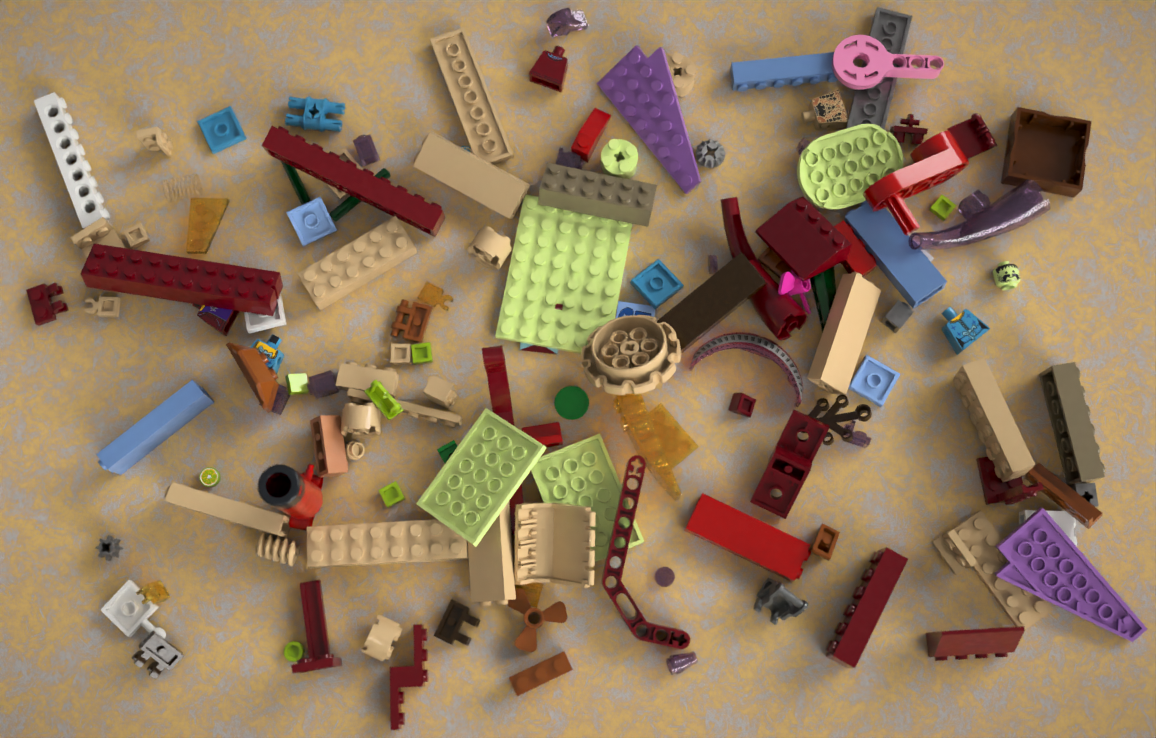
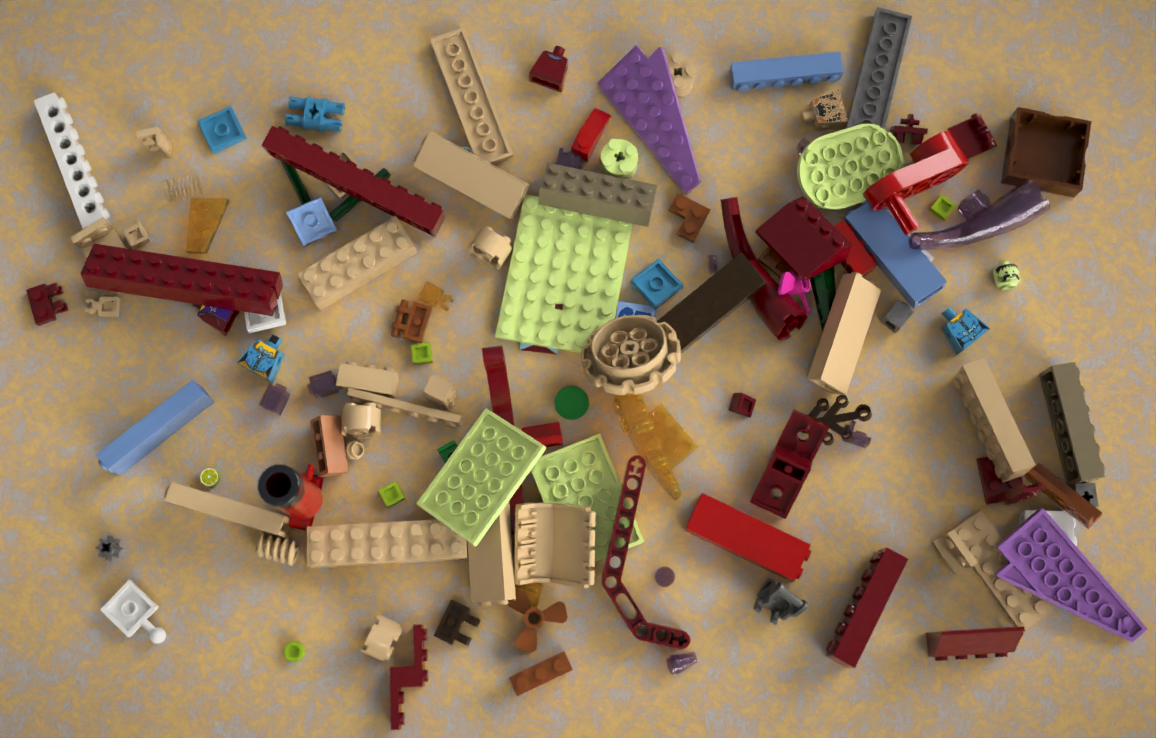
plate [132,630,184,679] -> none
clear yellow plate [136,580,170,604] -> none
dark orange wedge [226,342,279,413] -> none
tile [285,373,309,395] -> none
dark red bracket [291,580,342,673] -> none
clear purple brick [353,134,380,167] -> none
lime hinge [364,380,404,420] -> none
tan plate [391,344,411,364] -> none
brick [546,8,589,37] -> none
windscreen [689,332,804,407] -> none
light grey gear [696,139,726,168] -> none
dark orange slope [809,523,840,561] -> none
bright pink beam [832,35,944,90] -> none
light blue tile [848,355,900,407] -> none
none -> dark orange plate [669,193,711,243]

